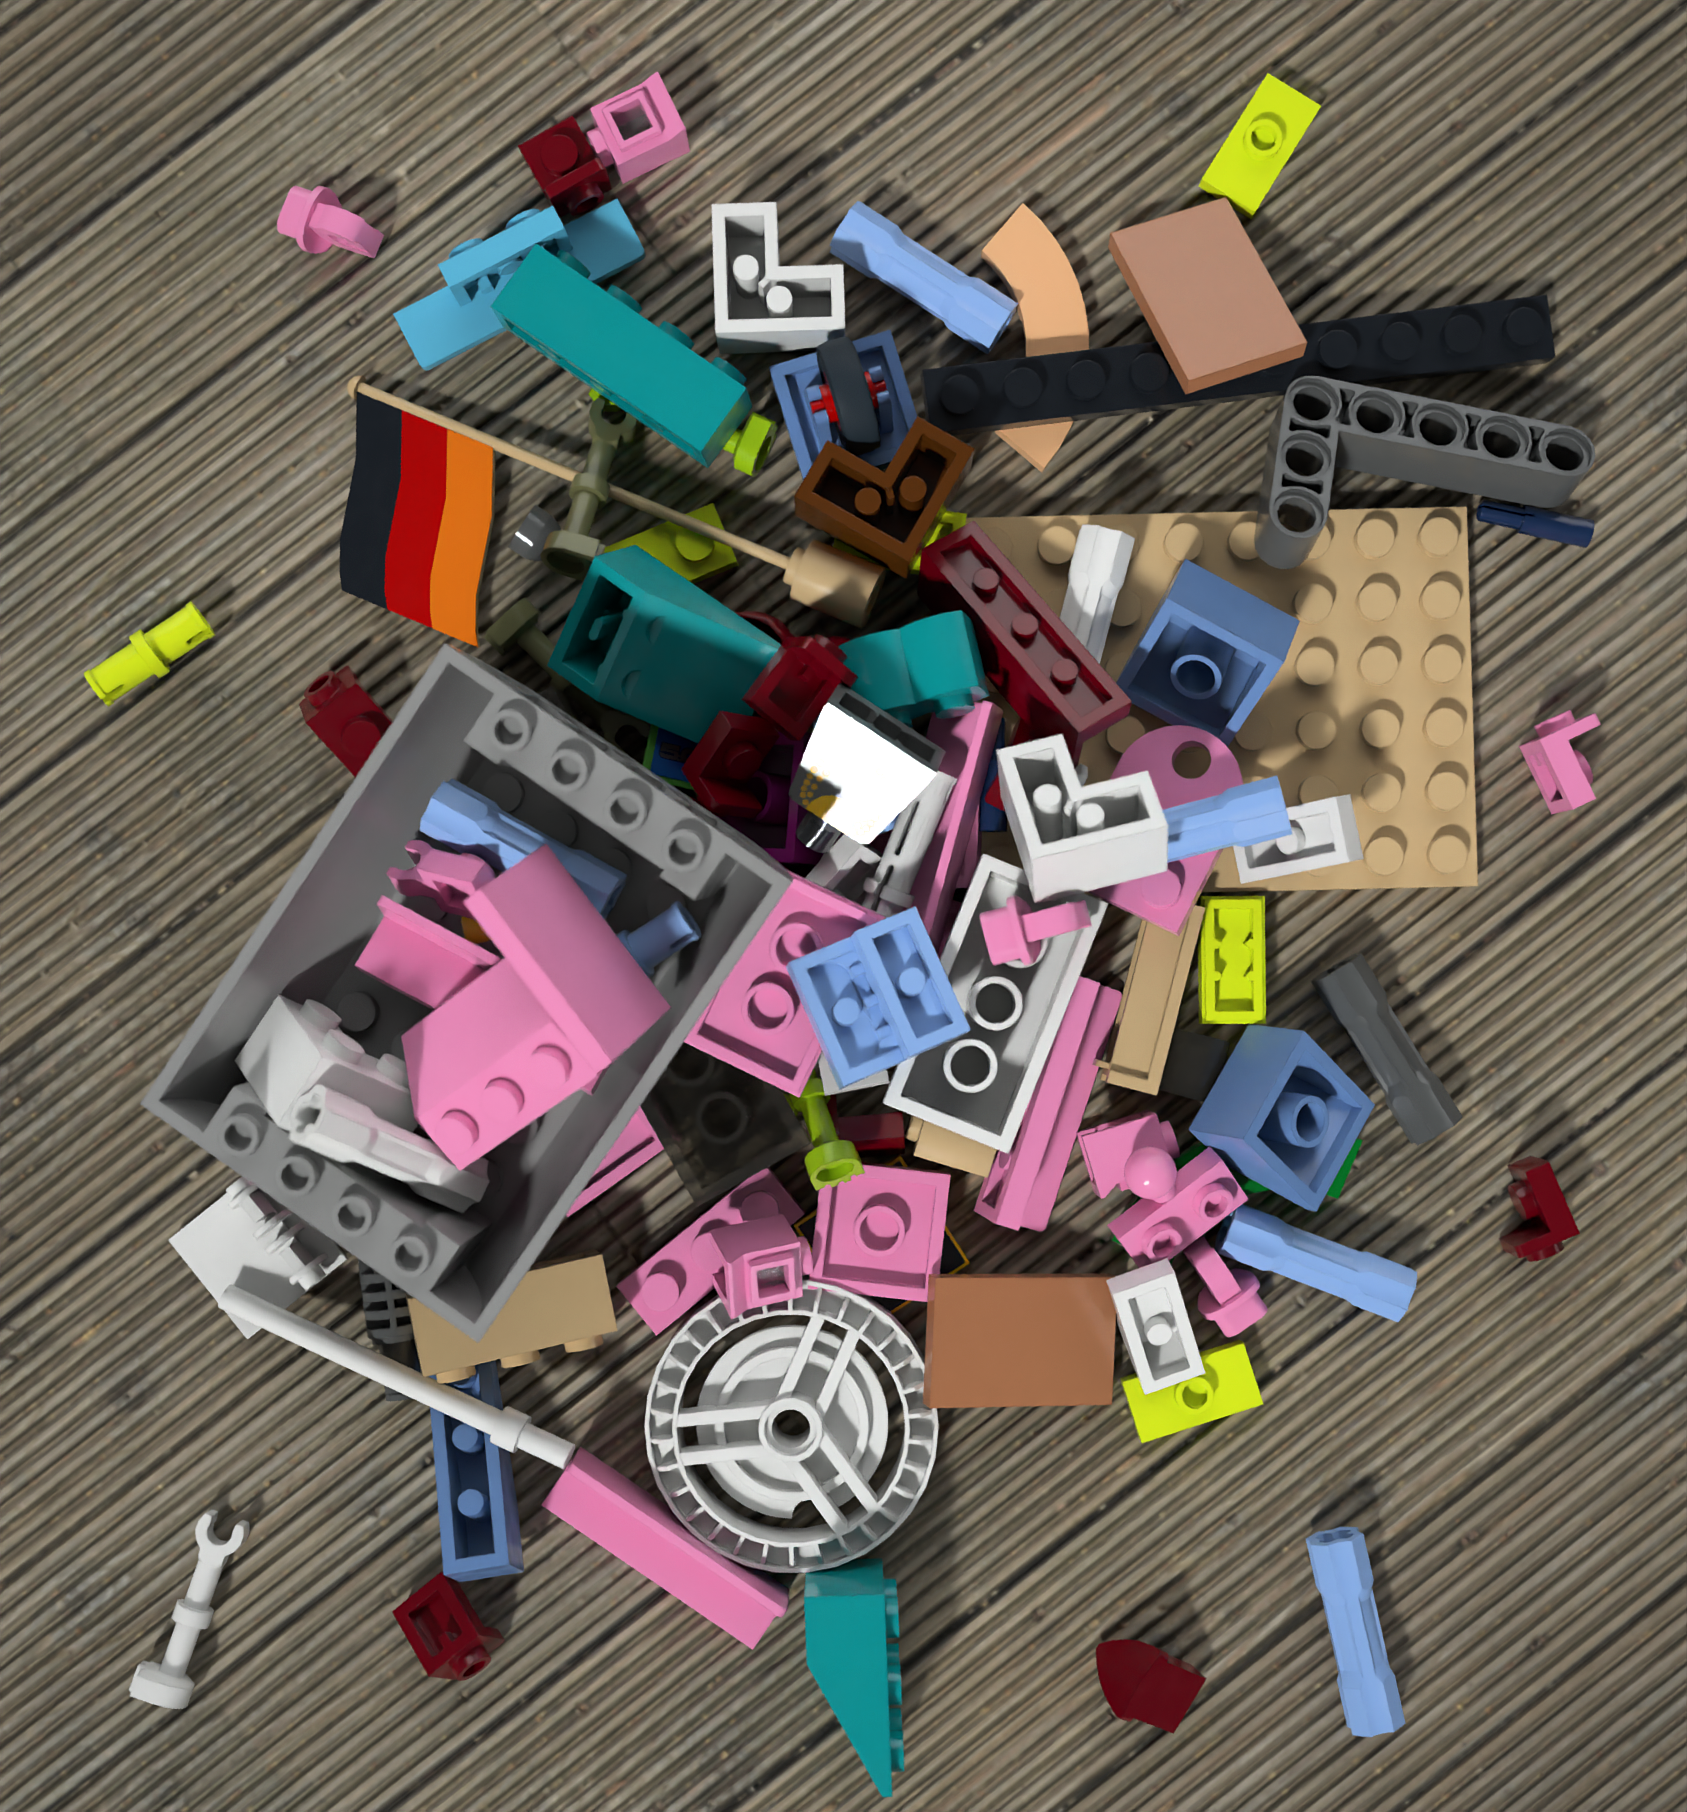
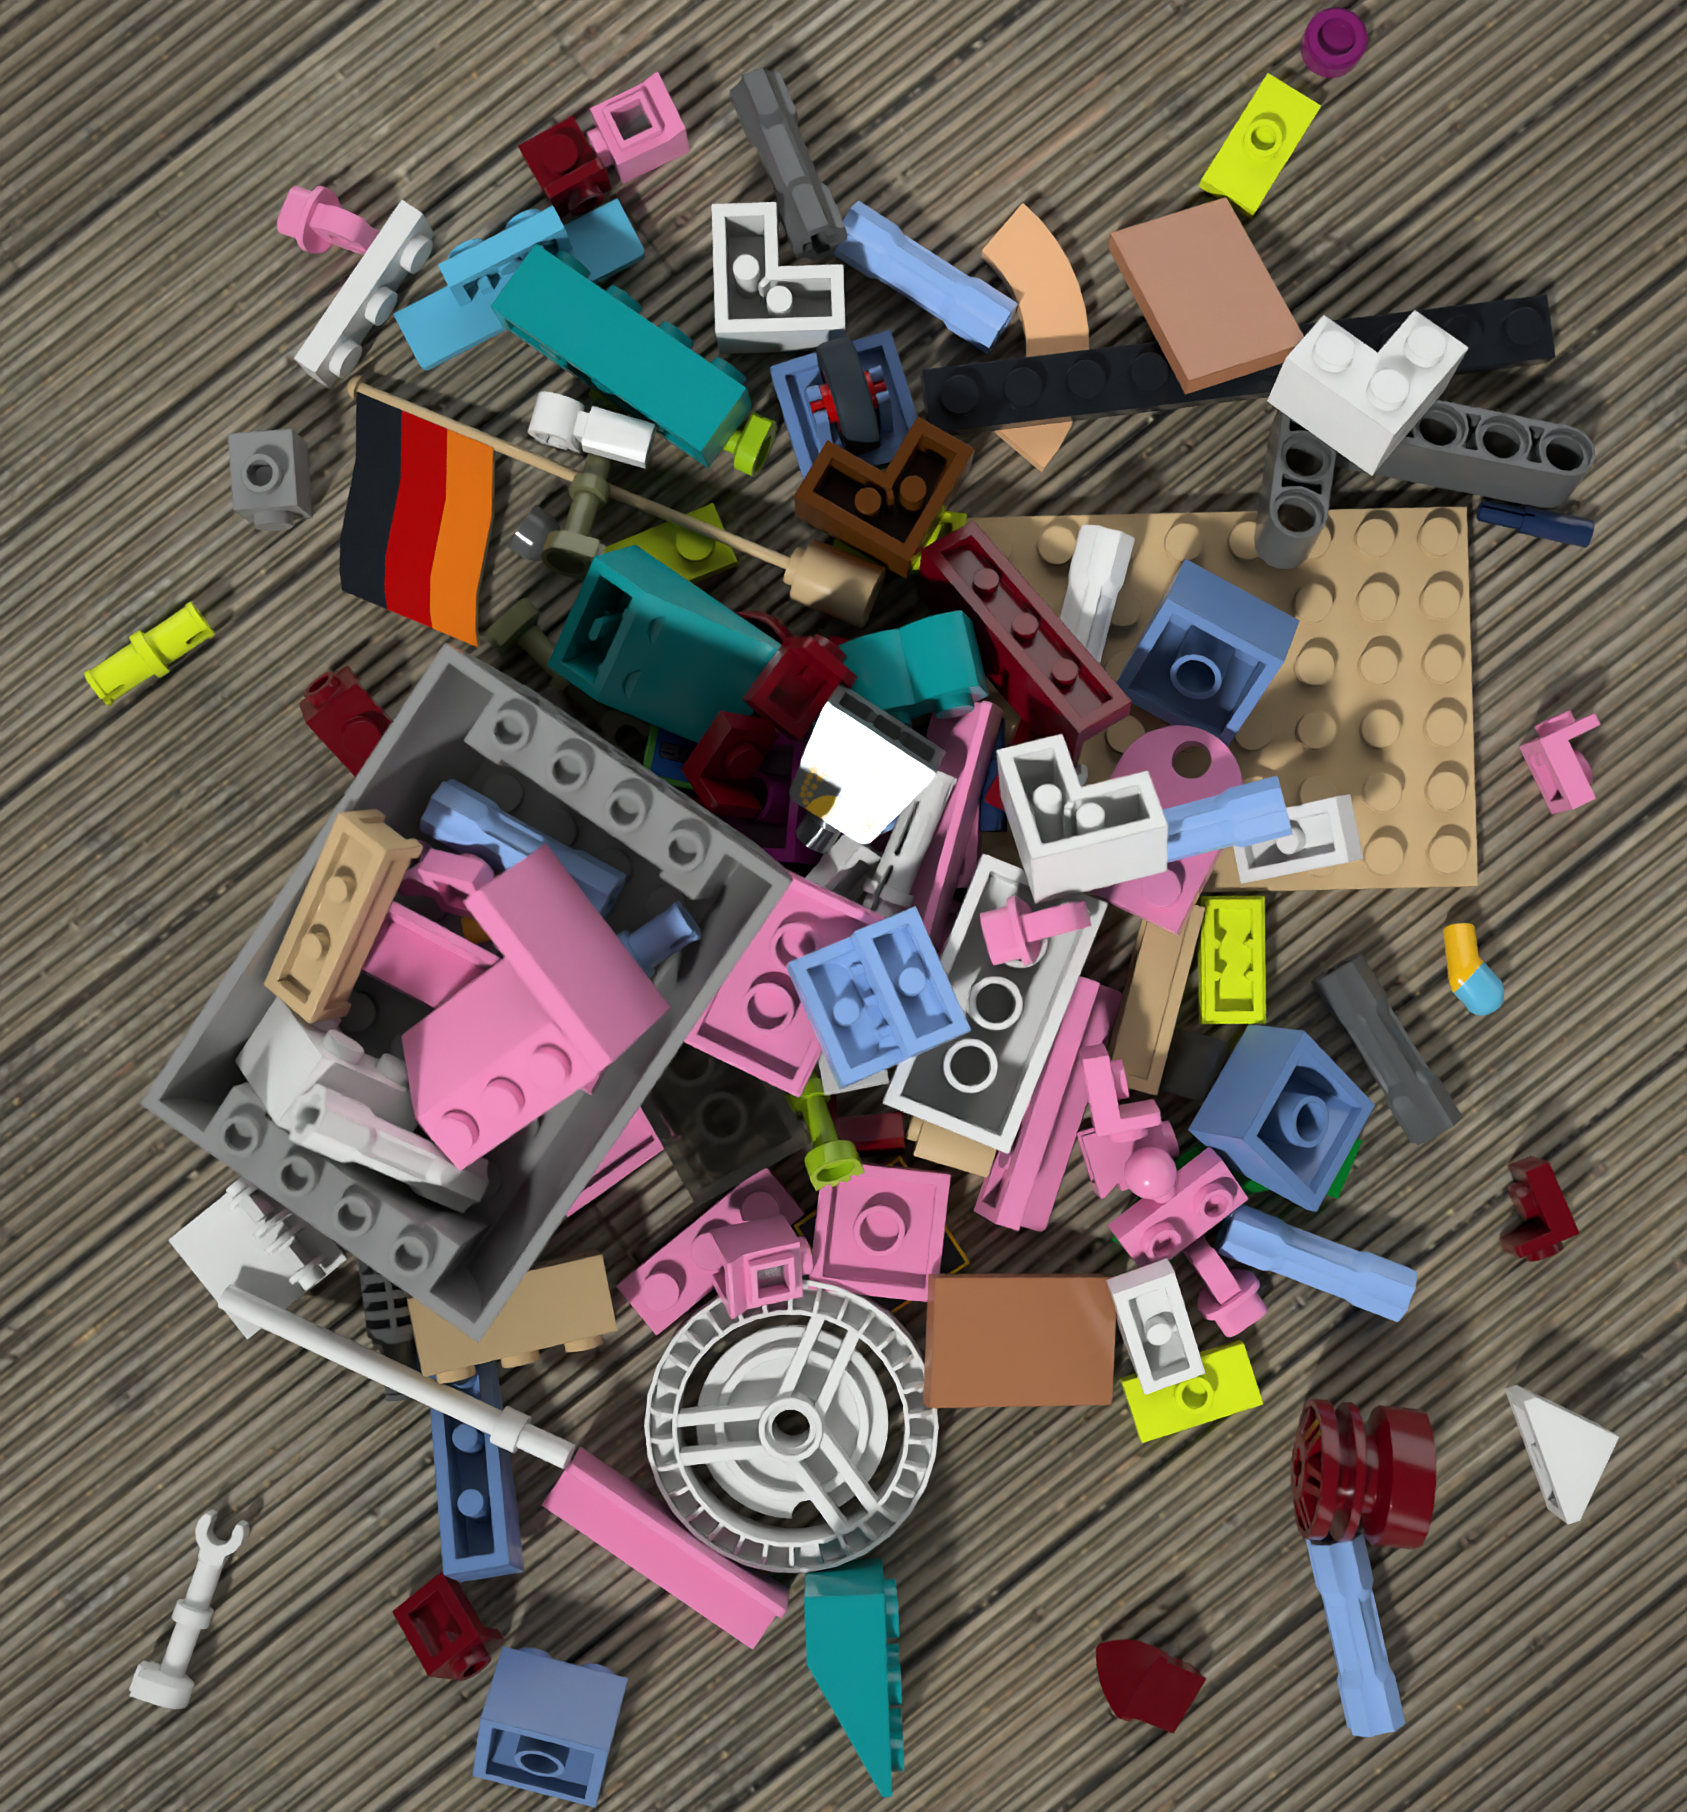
none -> light grey brick [228,429,312,531]
none -> tan container [264,809,424,1024]
none -> white plate [294,200,434,389]
none -> medium blue slope [472,1646,628,1808]
none -> white bar [528,391,656,468]
none -> dark grey axle [729,67,847,261]
none -> bright pink bracket [1078,1043,1162,1142]
none -> white brick [1267,310,1469,476]
none -> dark red wheel [1291,1398,1436,1550]
none -> magenta tile [1300,7,1368,78]
none -> arm [1443,923,1505,1016]
none -> white slope [1505,1385,1619,1525]

